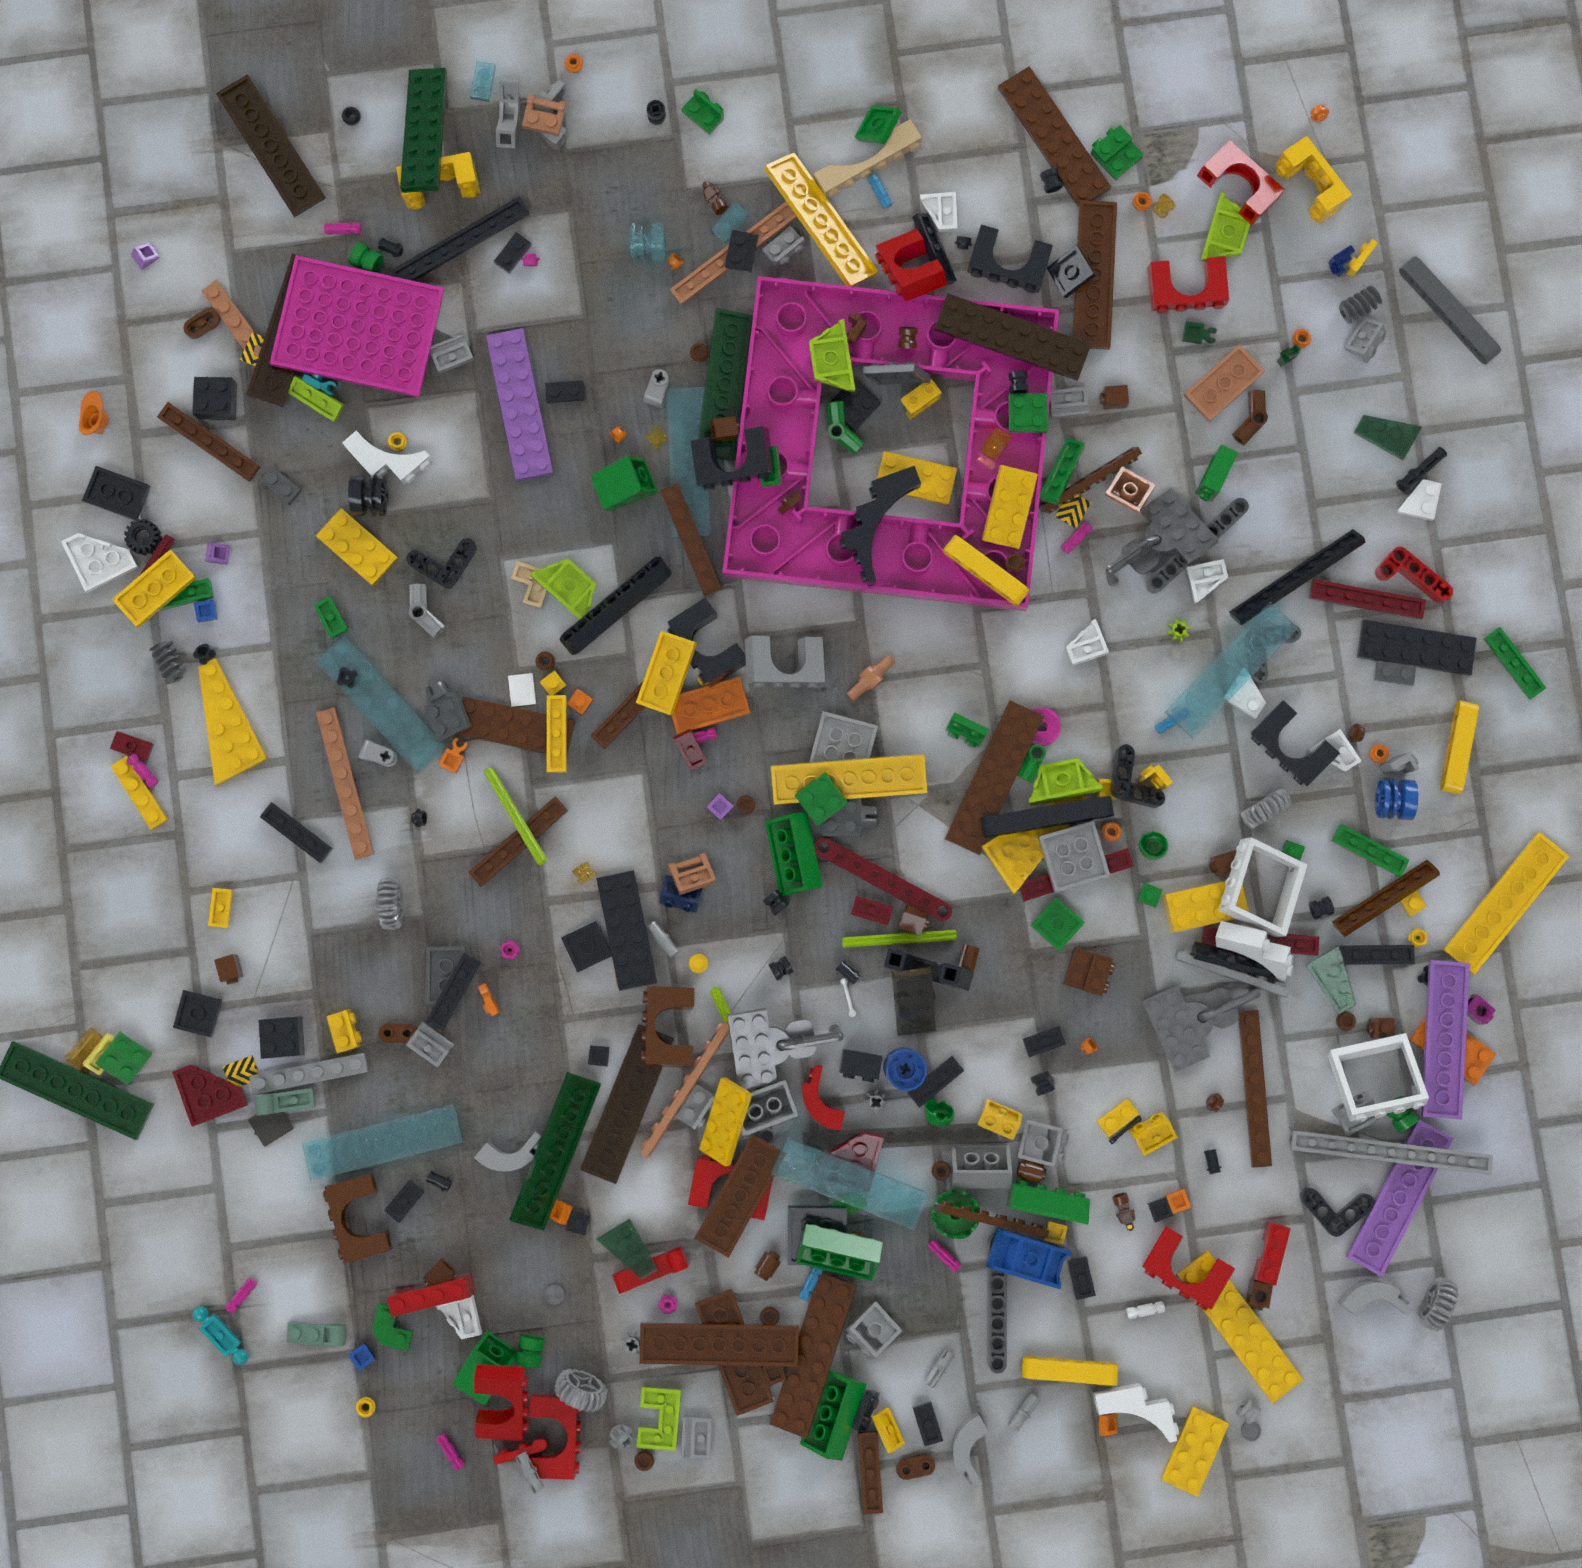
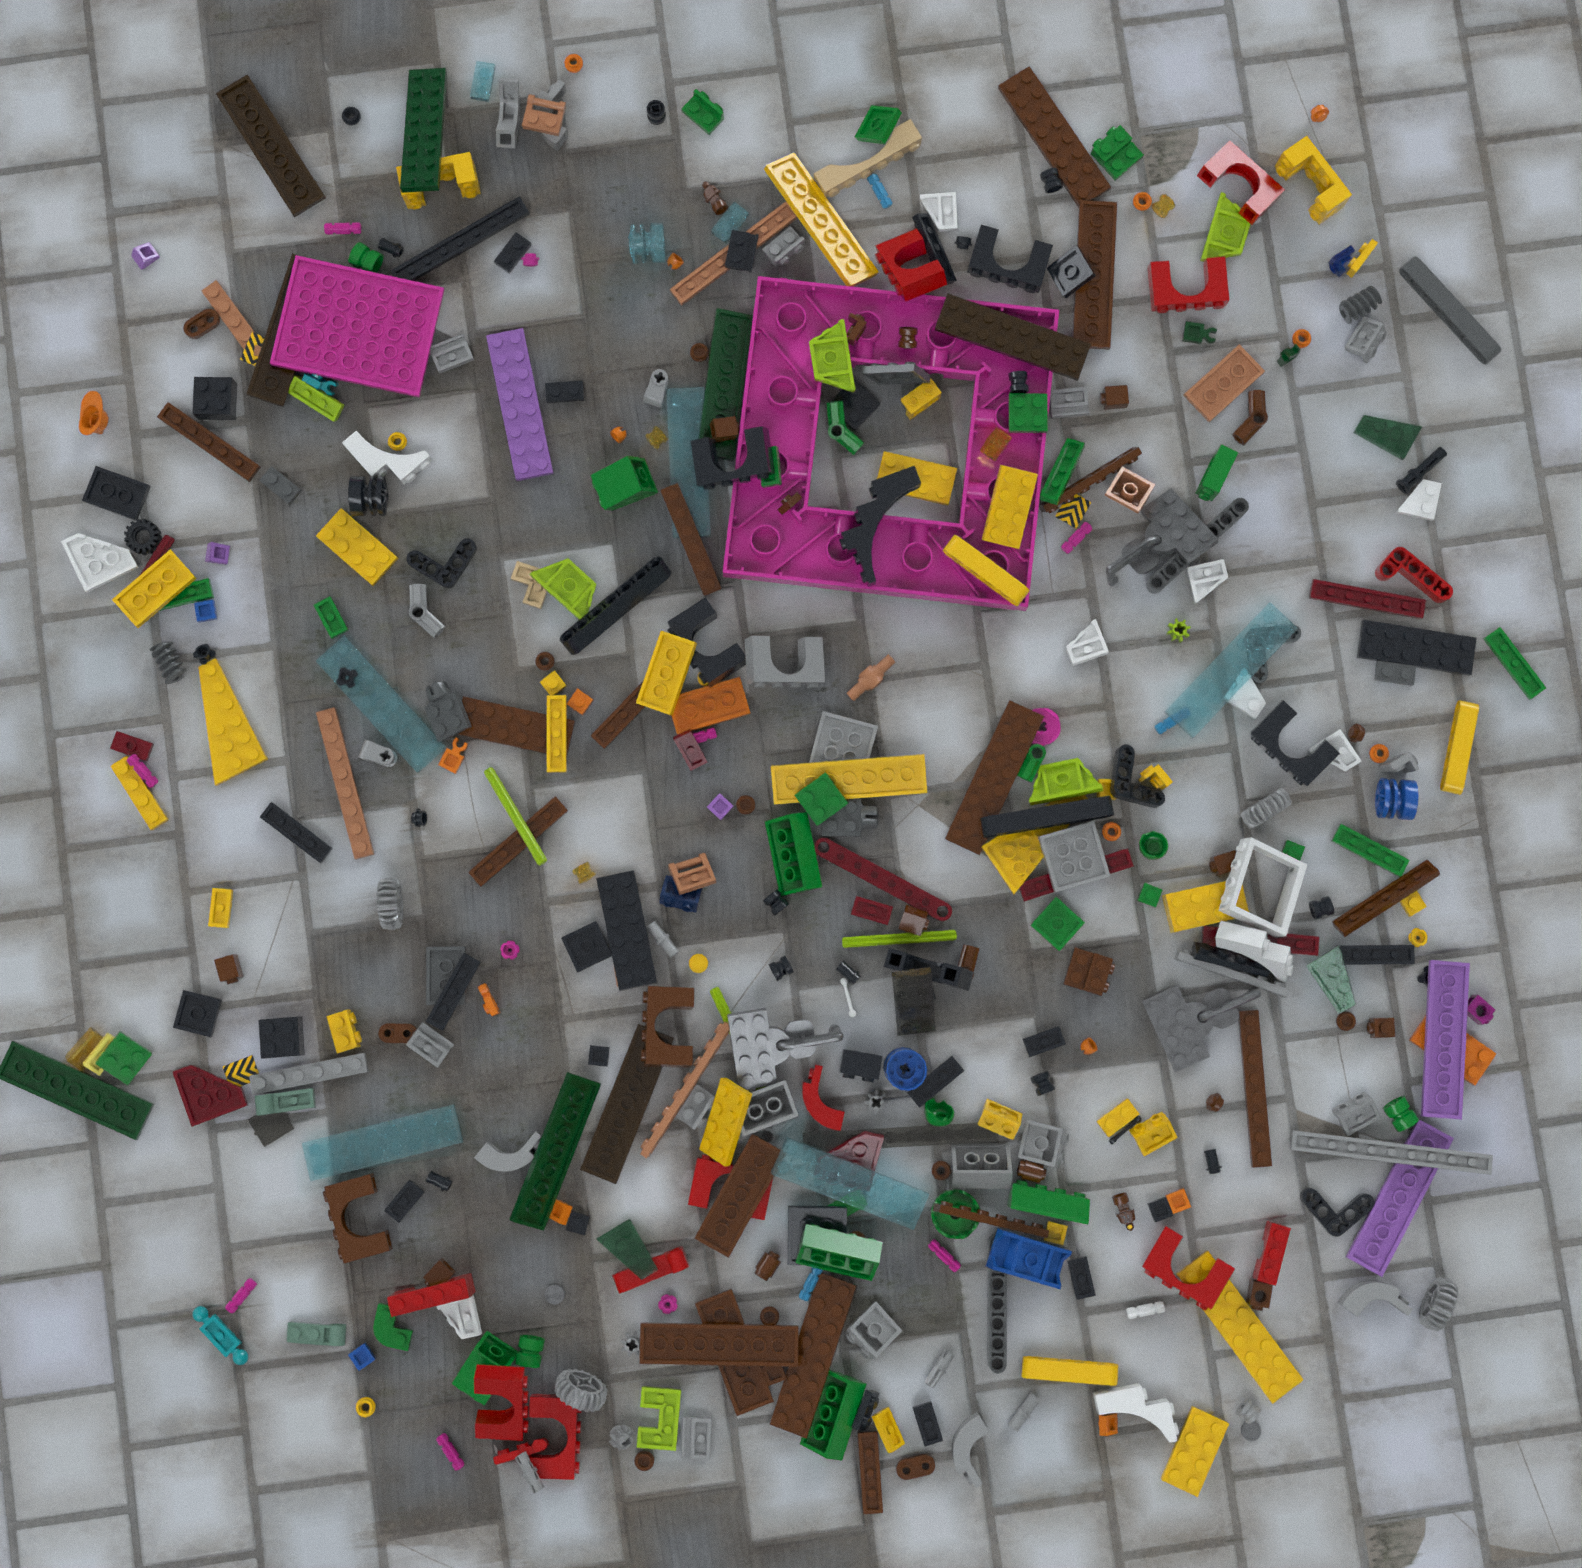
white sticker [508,673,536,707] -> none
green plate [945,712,989,748] -> none
reddish brown plate [1005,553,1025,573] -> none
black plate [1229,529,1366,626] -> none
white window [1328,1033,1429,1122] -> none
yellow plate [1442,832,1570,975] -> none

